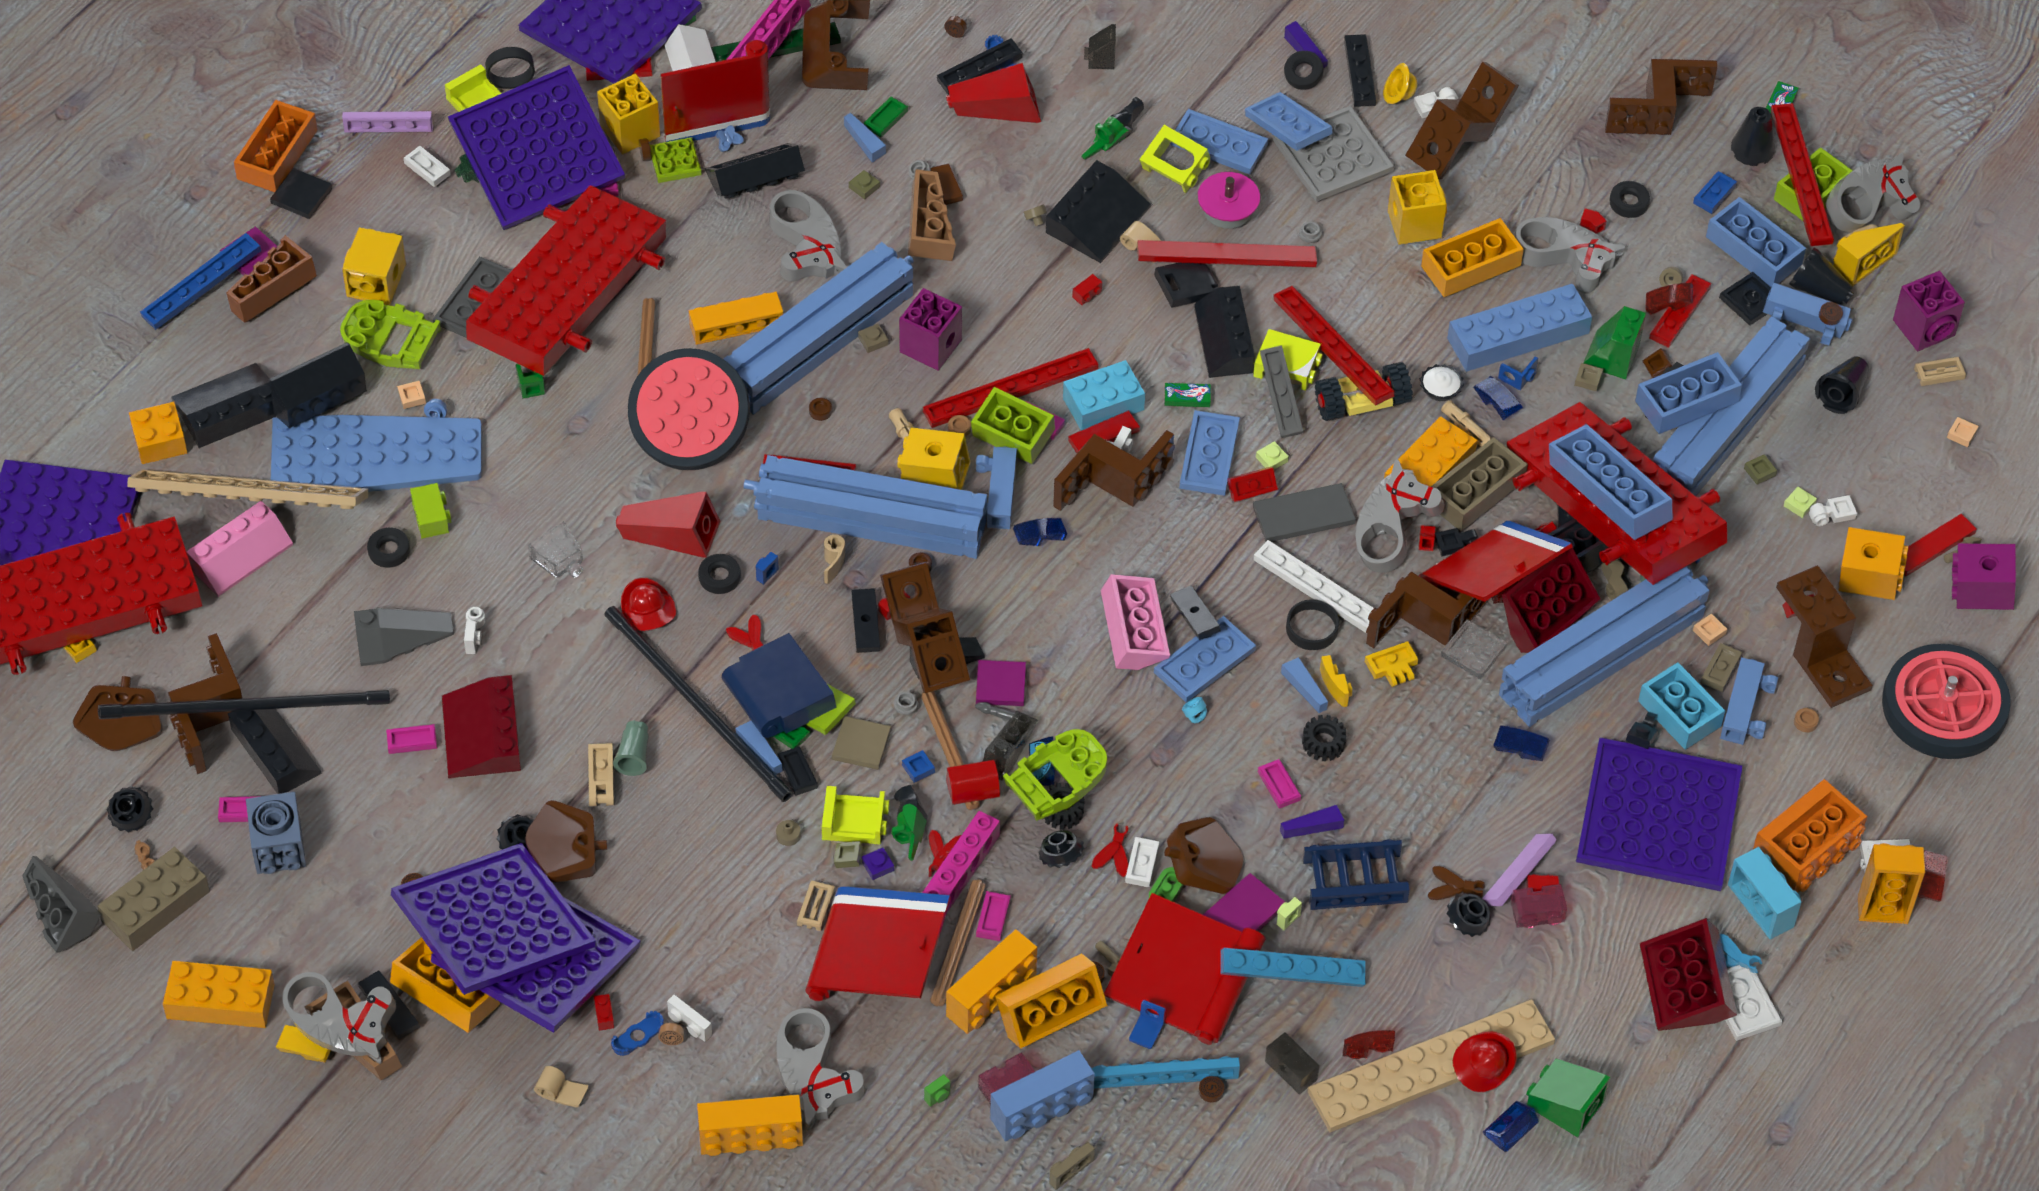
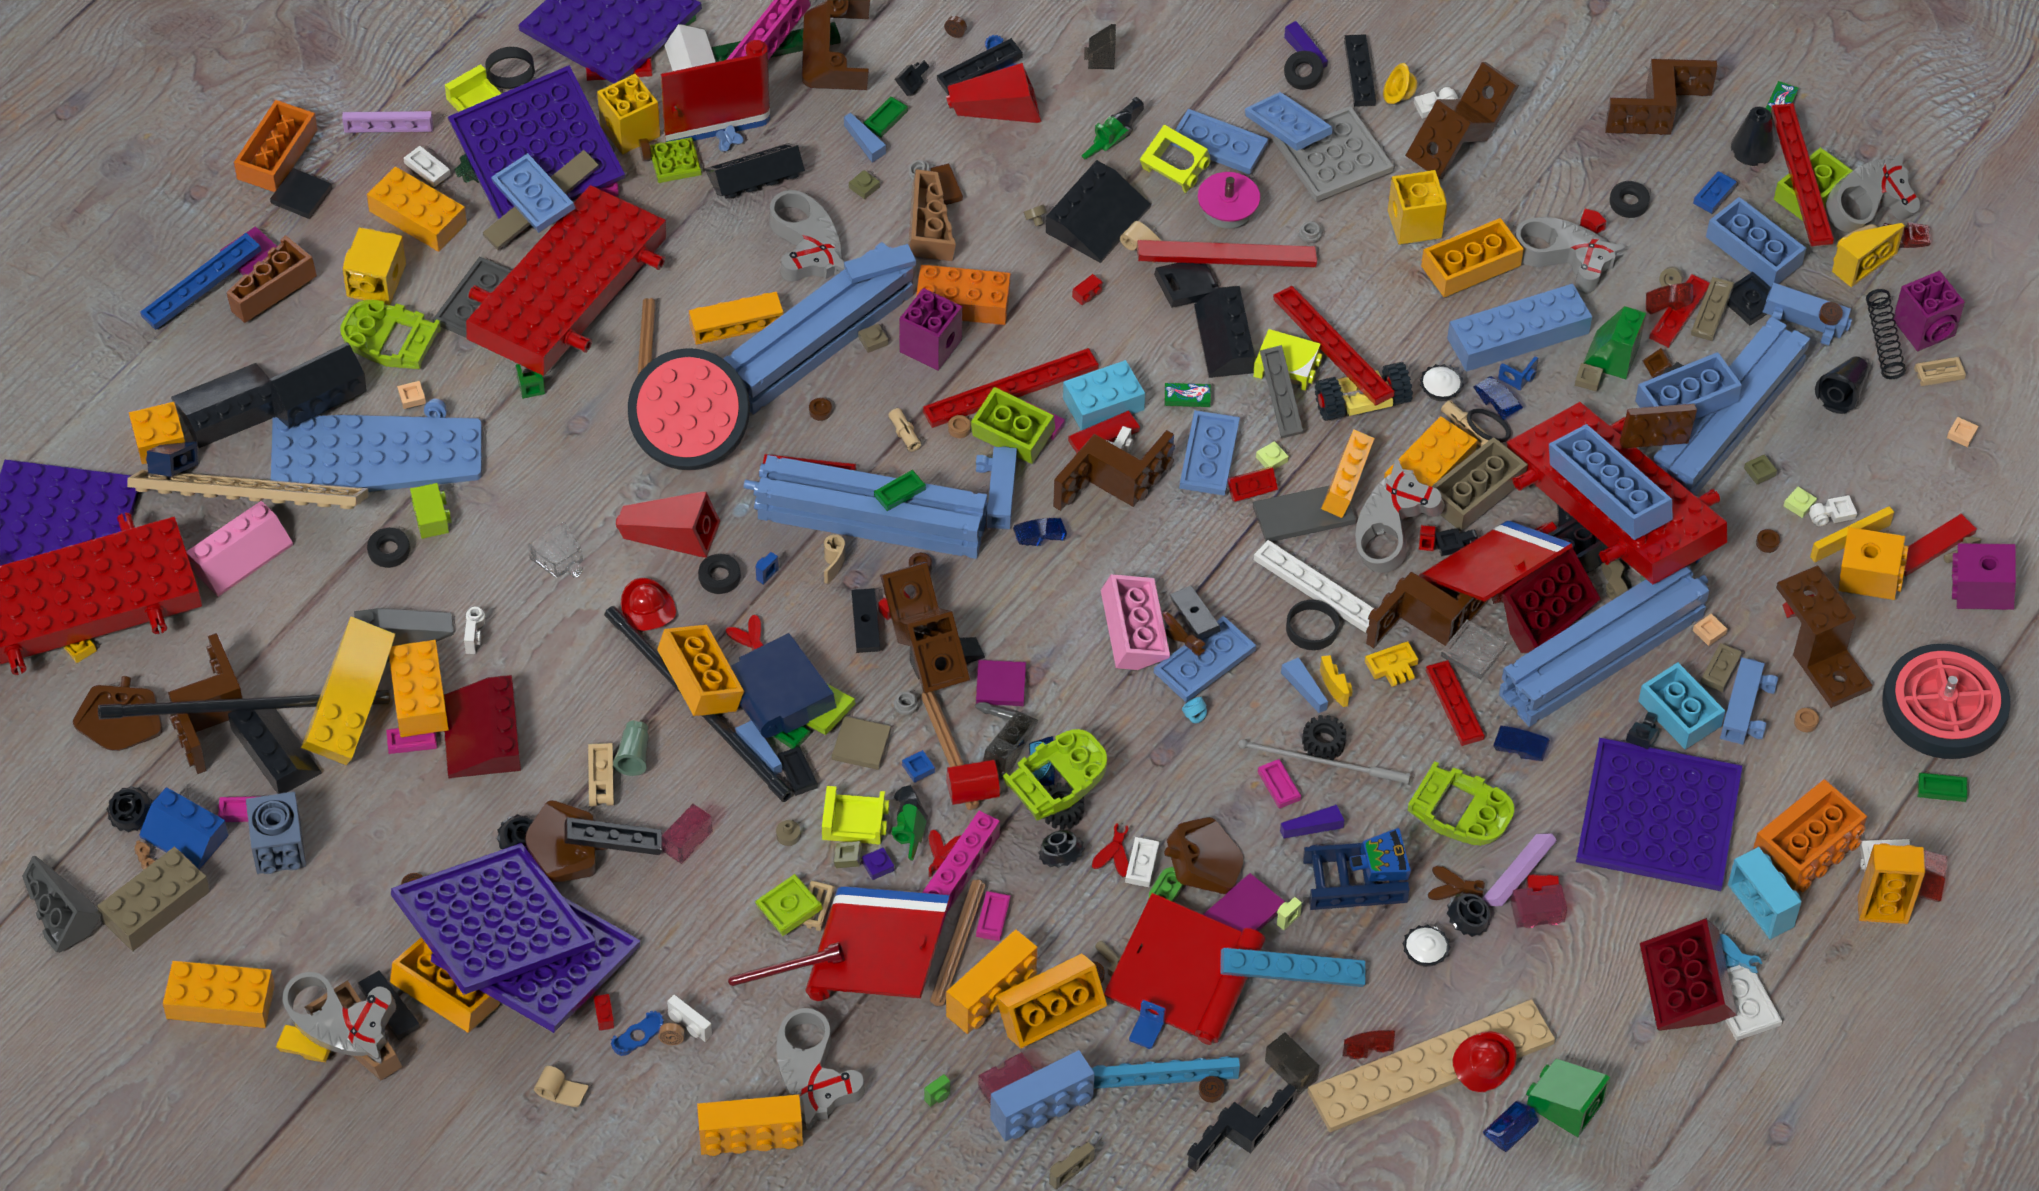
yellow brick [897,428,971,490] -> none
black cone [1789,247,1854,305] -> none
none -> blue slope [139,787,228,870]
none -> dark blue slope [146,442,198,477]
none -> yellow slope [301,616,395,765]
none -> light orange brick [367,166,467,252]
none -> light orange brick [389,640,449,737]
none -> dark tan tile [483,150,599,250]
none -> medium blue plate [491,153,576,233]
none -> black plate [564,817,662,855]
none -> light orange brick [657,625,744,716]
none -> clear pink brick [661,803,713,864]
none -> dark red piece [728,942,844,986]
none -> lime tile [755,874,823,936]
none -> medium blue tile [844,244,916,284]
none -> green tile [874,469,926,511]
none -> black plate [894,60,930,96]
none -> orange brick [916,265,1011,325]
none -> reddish brown piece [1163,612,1205,656]
none -> black bracket [1187,1083,1297,1172]
none -> light grey piece [1238,739,1411,785]
none -> light orange brick [1321,429,1375,518]
none -> blue torso [1349,828,1411,881]
none -> white piece [1402,924,1451,967]
none -> lime slope [1407,761,1514,845]
none -> red tile [1426,660,1485,746]
none -> black tyre [1467,408,1511,443]
none -> reddish brown plate [1620,404,1697,449]
none -> dark tan tile [1691,277,1734,341]
none -> reddish brown tile [1756,529,1780,553]
none -> yellow tile [1810,506,1894,563]
none -> black piece [1866,289,1906,379]
none -> clear red slope [1883,222,1931,248]
none -> green tile [1917,773,1967,802]

